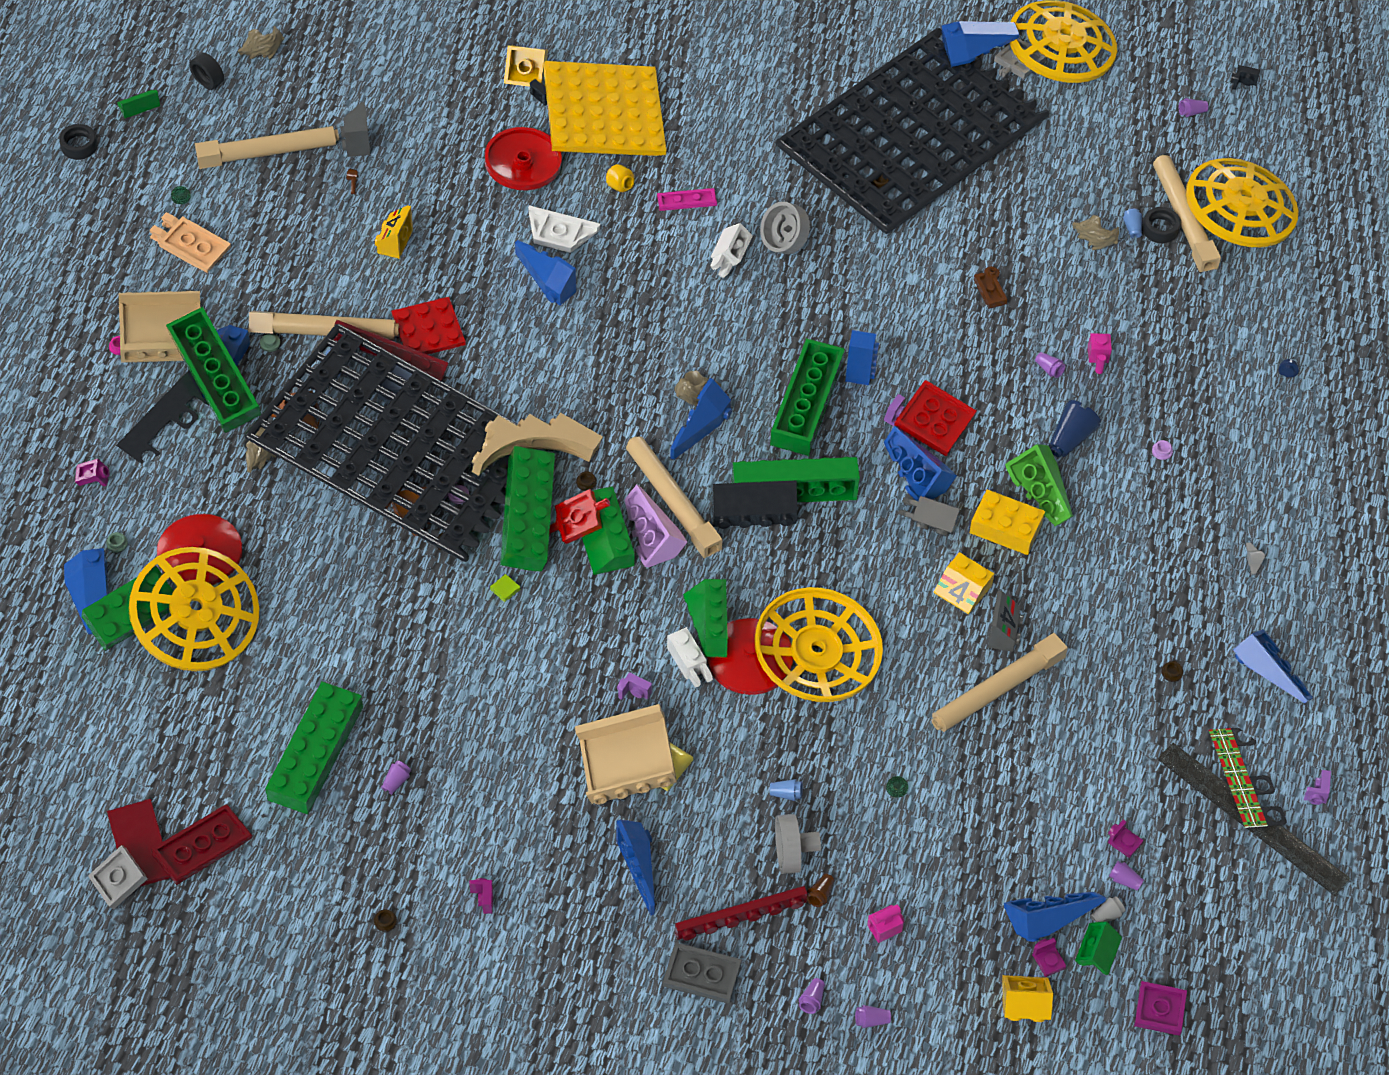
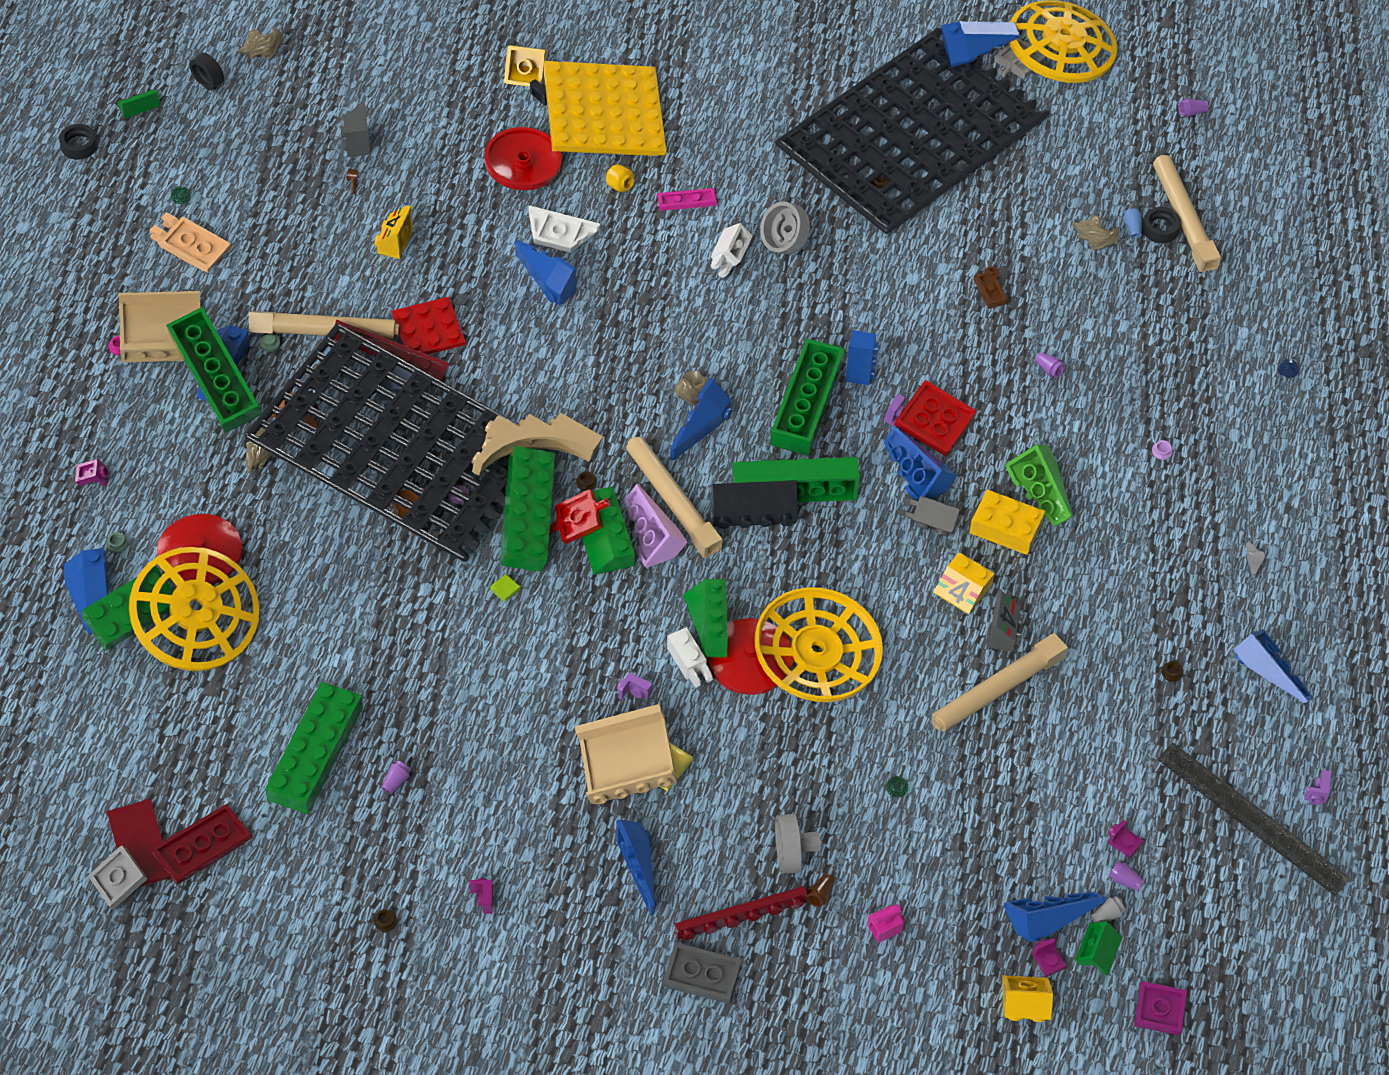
black piece [116,370,209,464] -> none
tan brick [195,126,339,169] -> none
medium blue cone [770,779,803,801] -> none
medium lavender cone [799,978,825,1014] -> none
medium lavender cone [855,1005,891,1028] -> none
dark blue cone [1049,400,1101,457] -> none
dark pink brick [1088,333,1112,374] -> none
yellow dish [1186,158,1298,247] -> none
piece [1209,728,1287,828] -> none
black bracket [1230,65,1260,90] -> none

